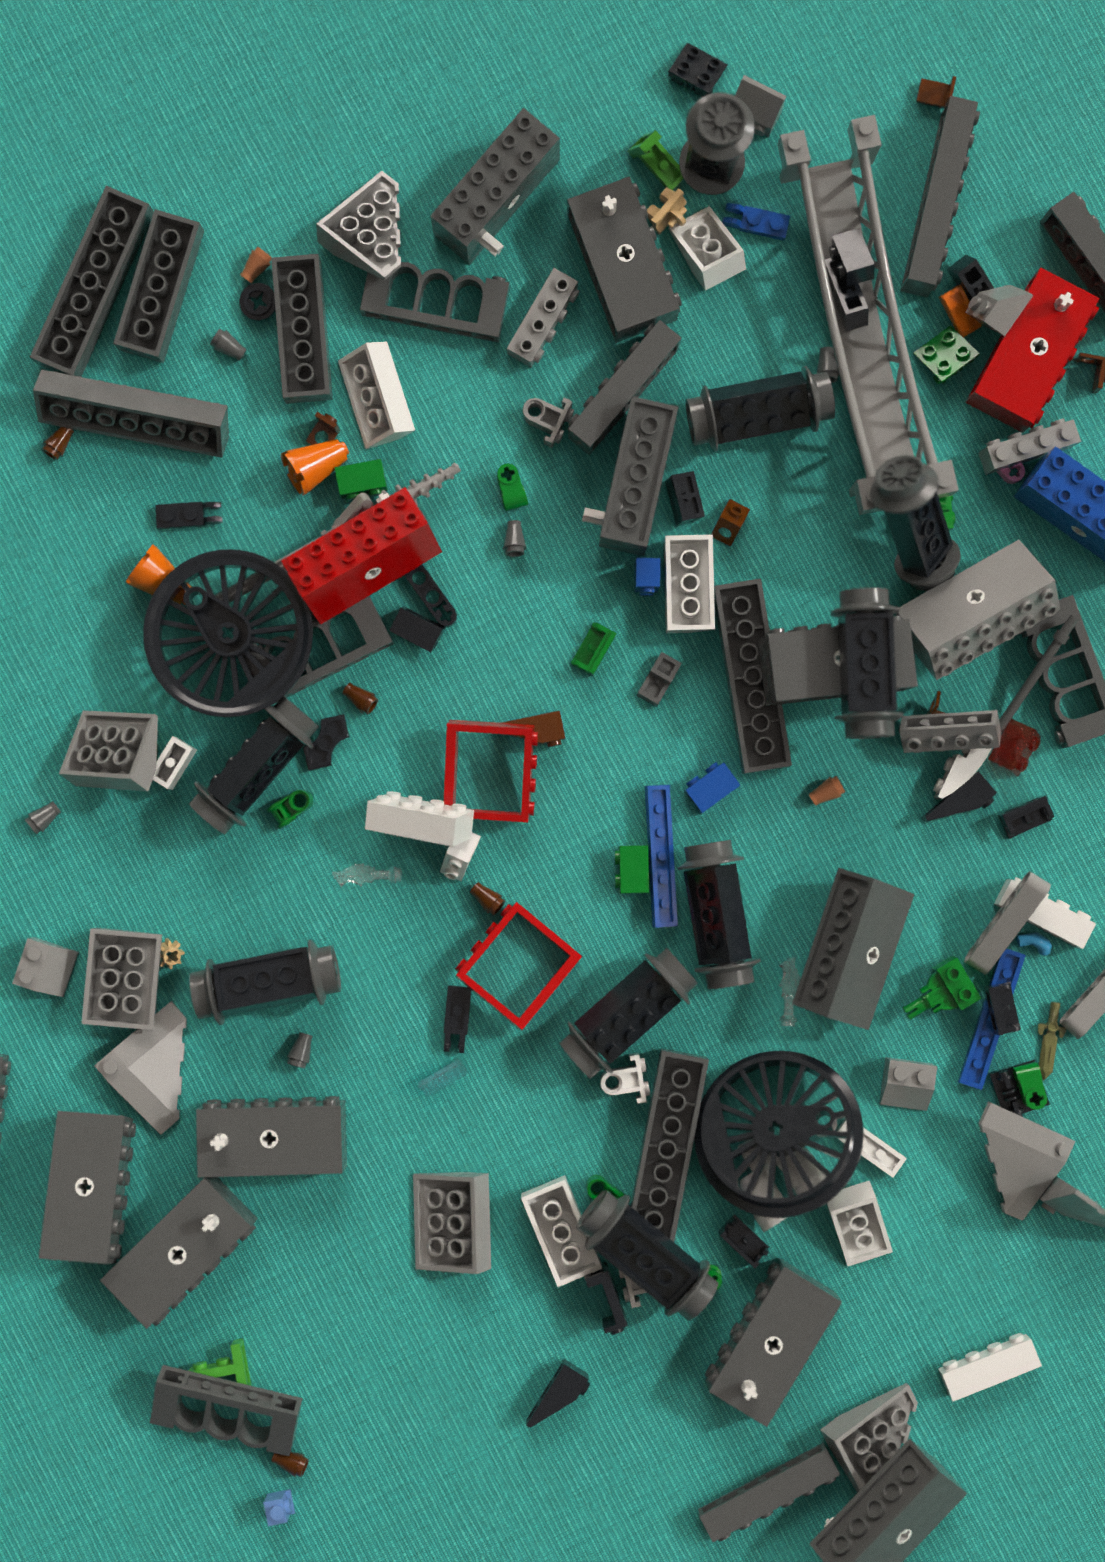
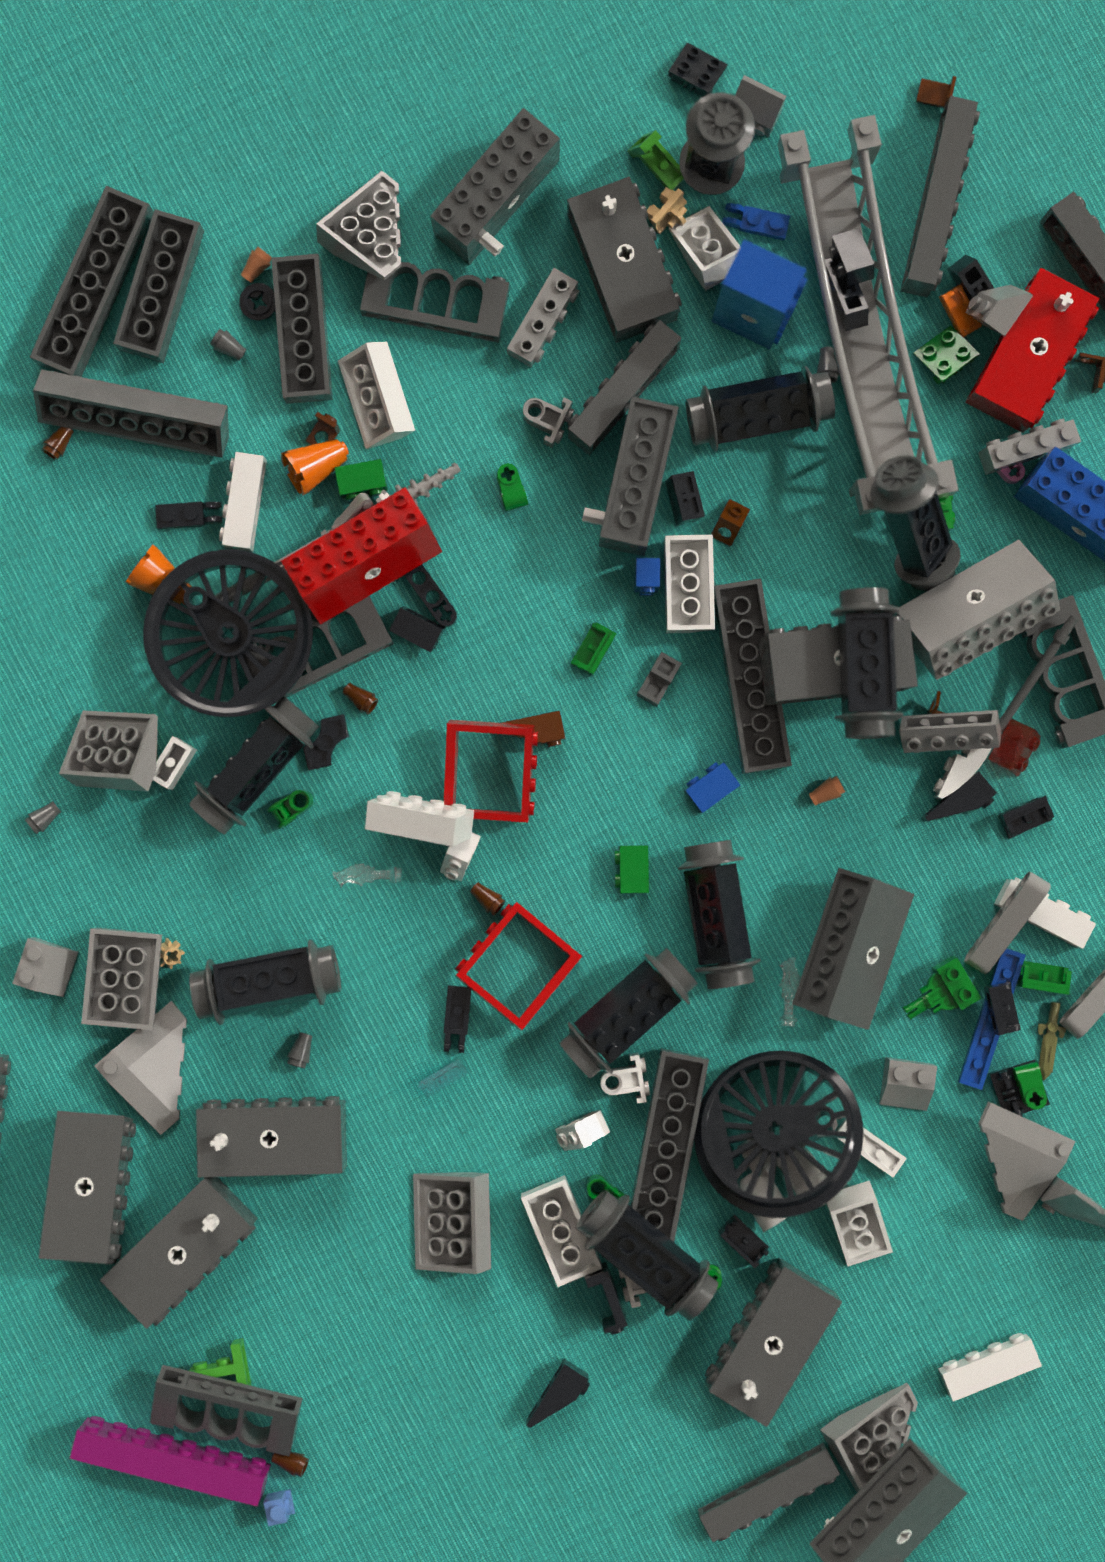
dark grey cone [503,520,526,557] -> none
blue plate [644,785,678,928] -> none
dark azure arm [1016,932,1052,956] -> none
none -> magenta brick [70,1416,271,1506]
none -> white brick [219,452,267,552]
none -> white pin [555,1110,610,1151]
none -> blue piece [711,240,807,350]
none -> green hinge [1017,961,1072,995]

